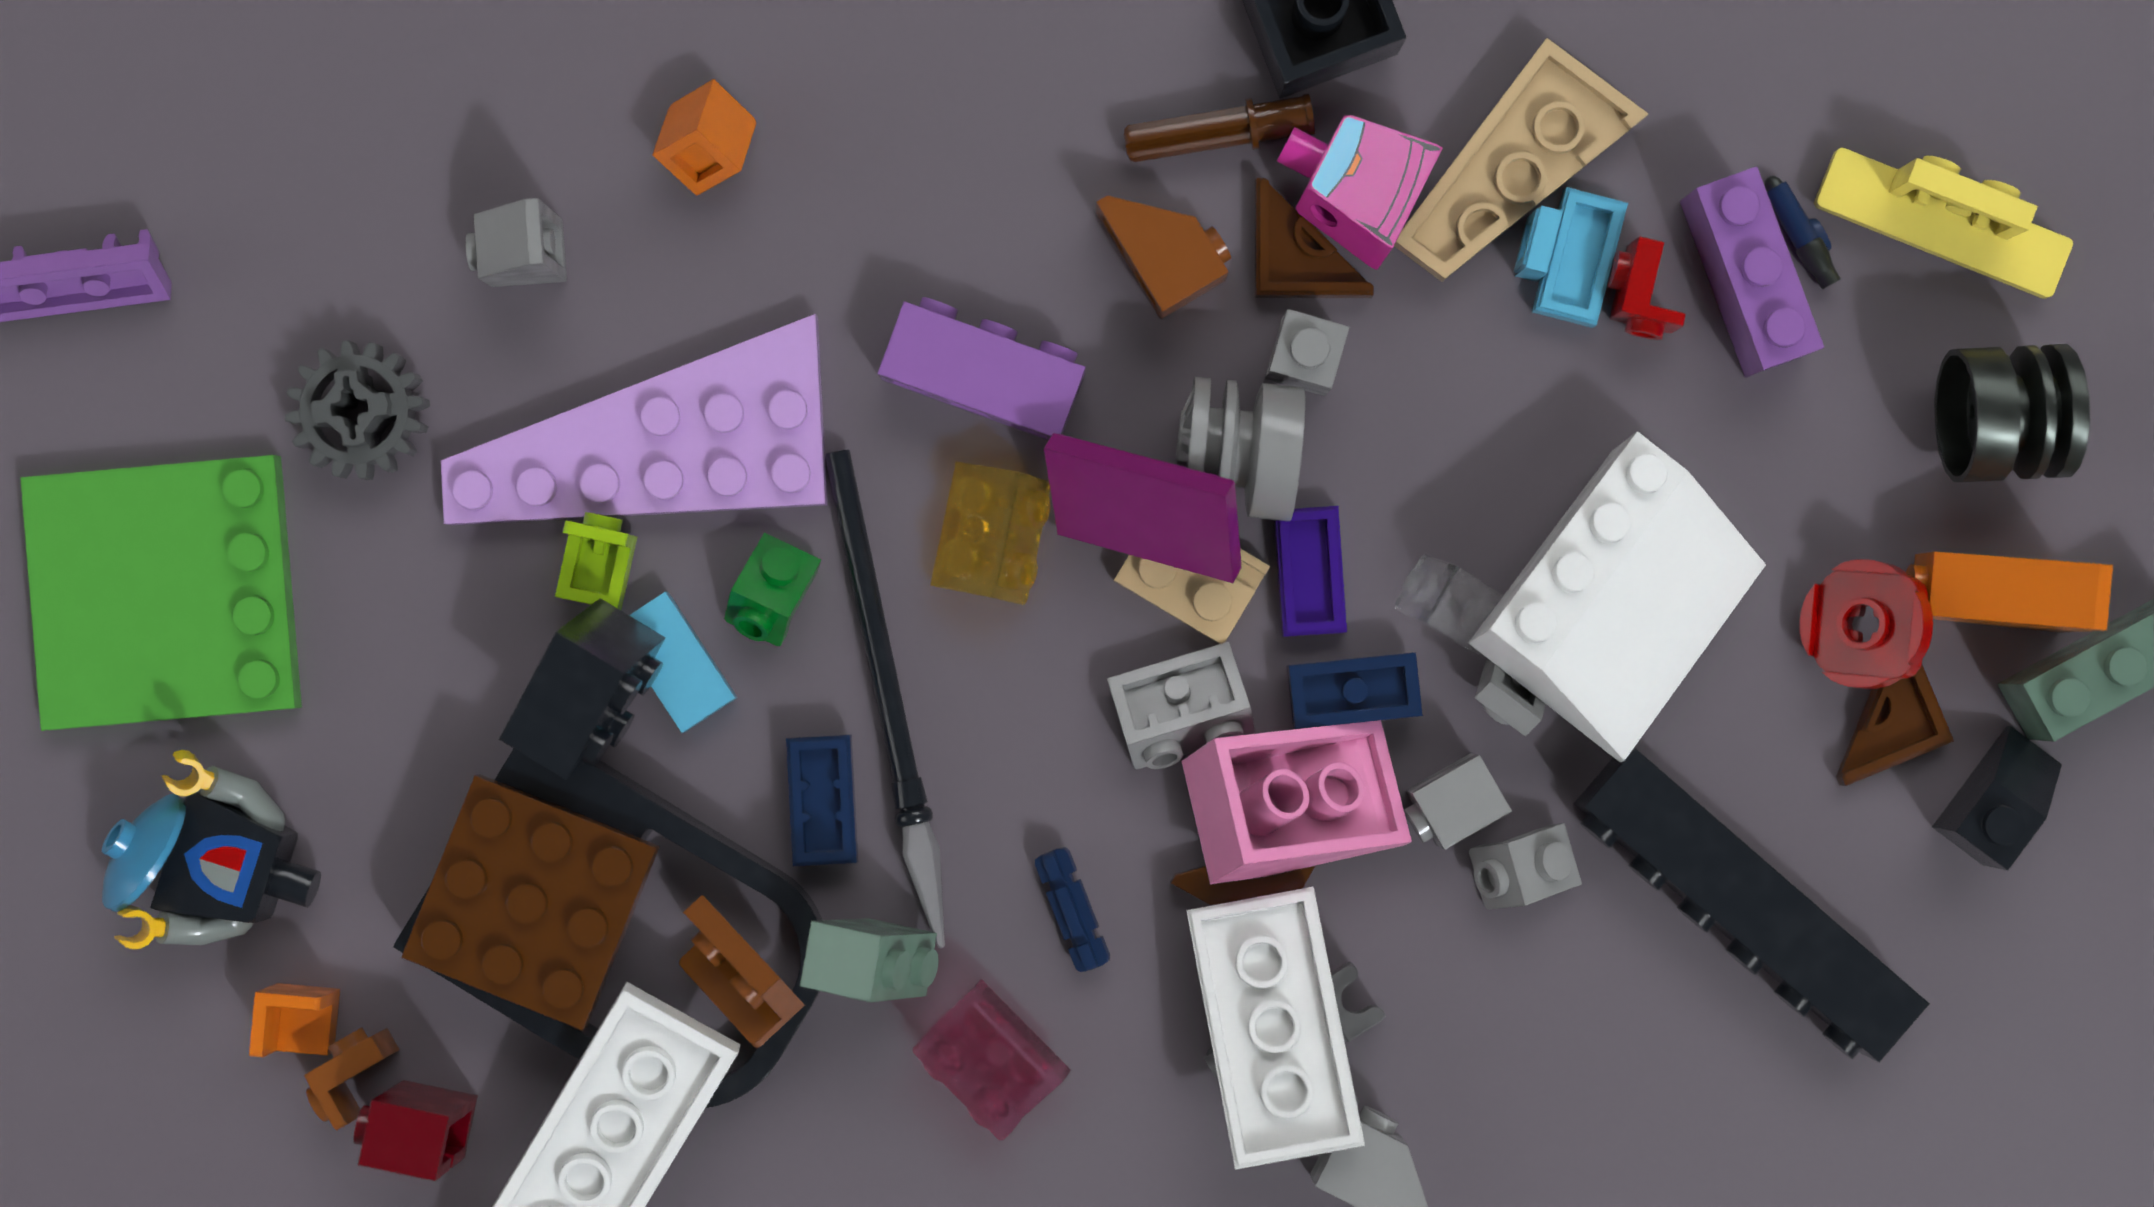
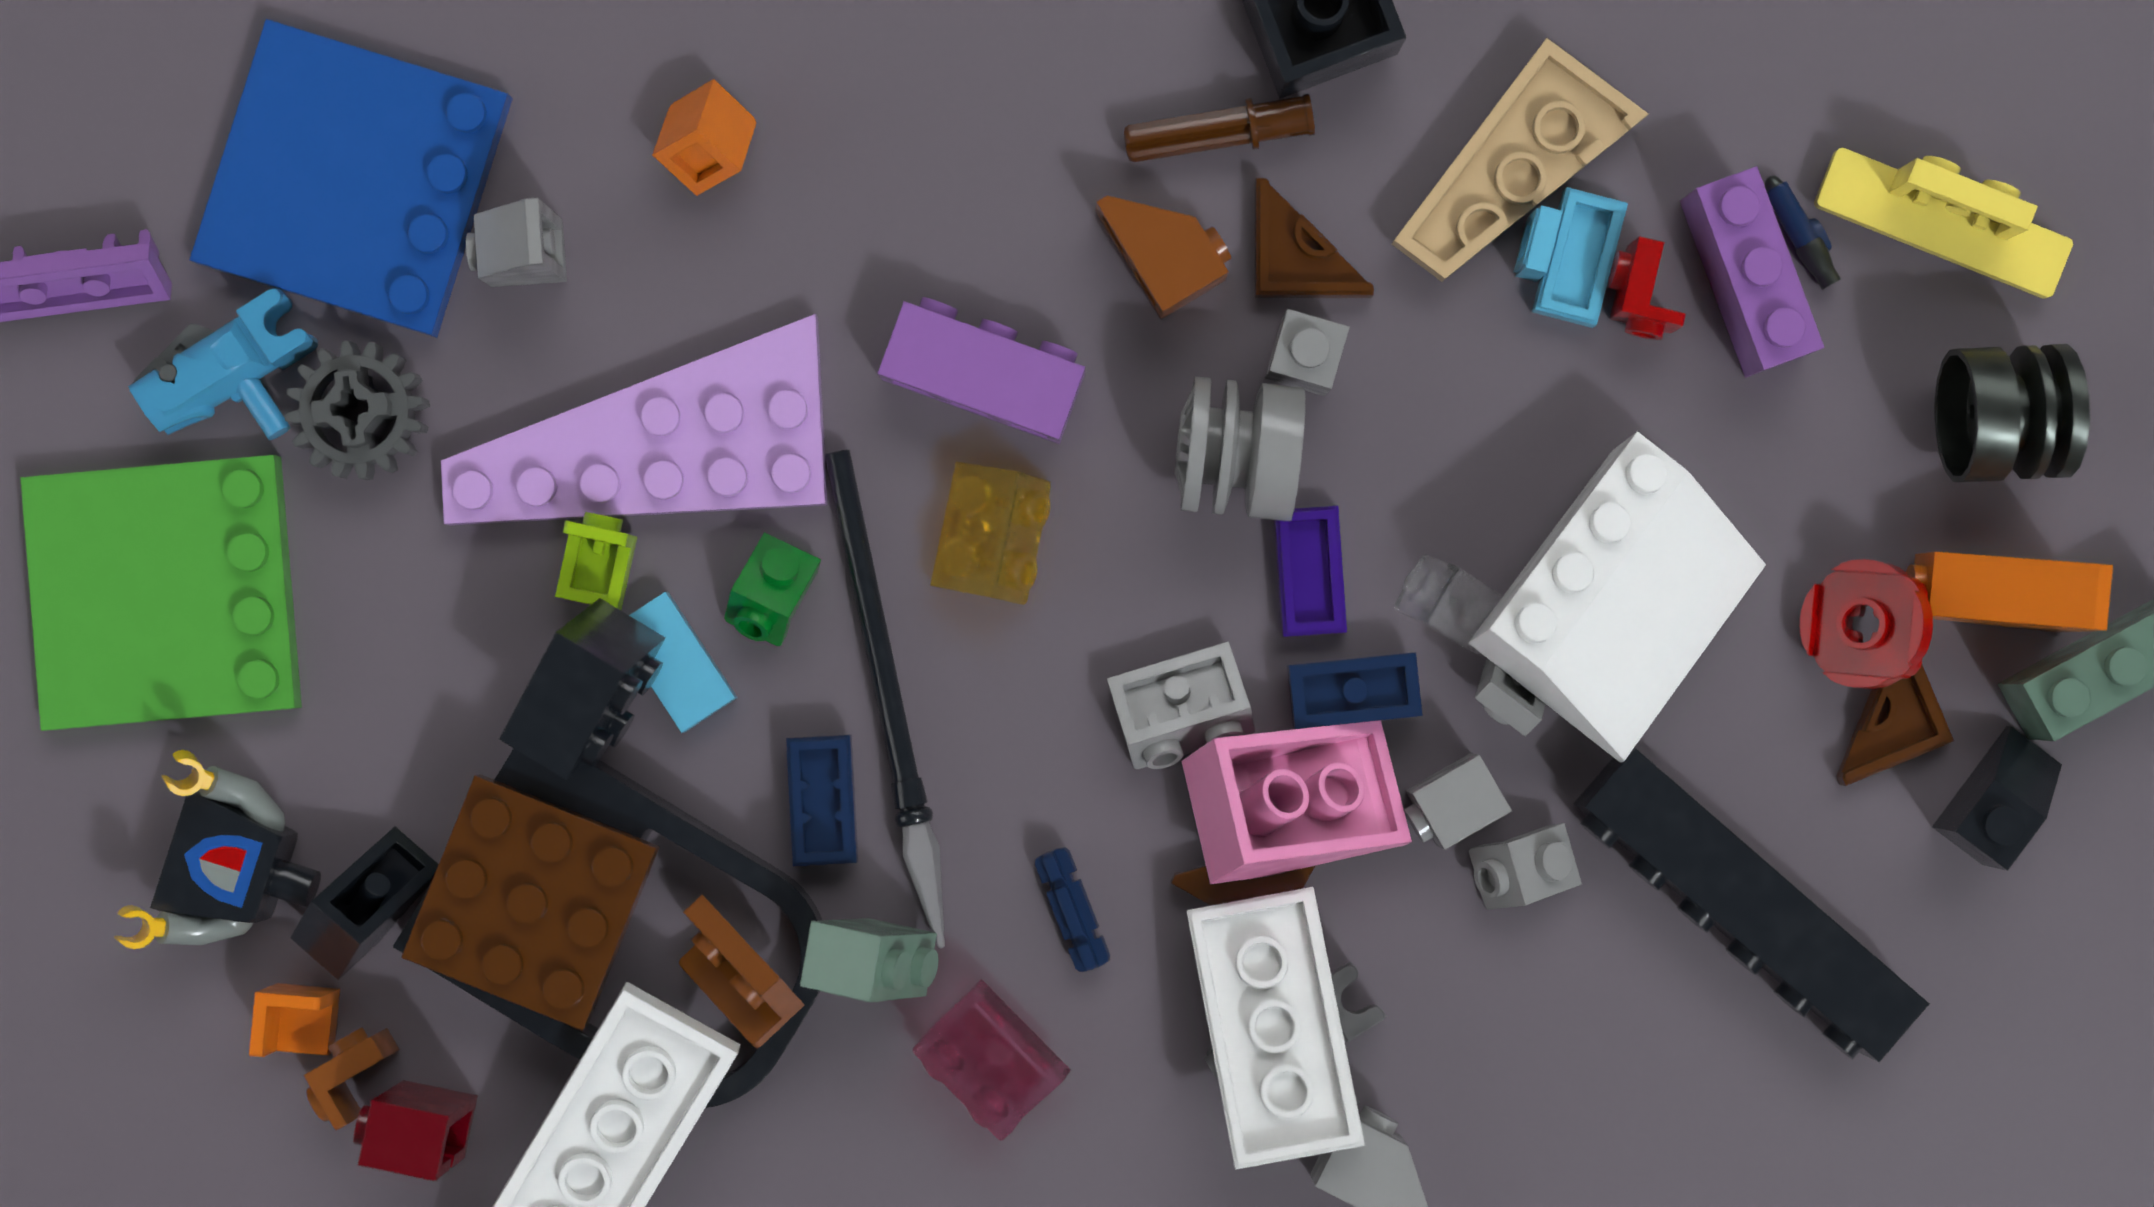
dark azure dish [102,794,186,912] -> none
magenta tile [1044,433,1242,583] -> none
tan plate [1114,548,1270,644] -> none
dark pink torso [1277,115,1443,270] -> none
none -> dark azure piece [128,288,318,440]
none -> blue plate [189,19,513,338]
none -> black slope [290,826,439,980]

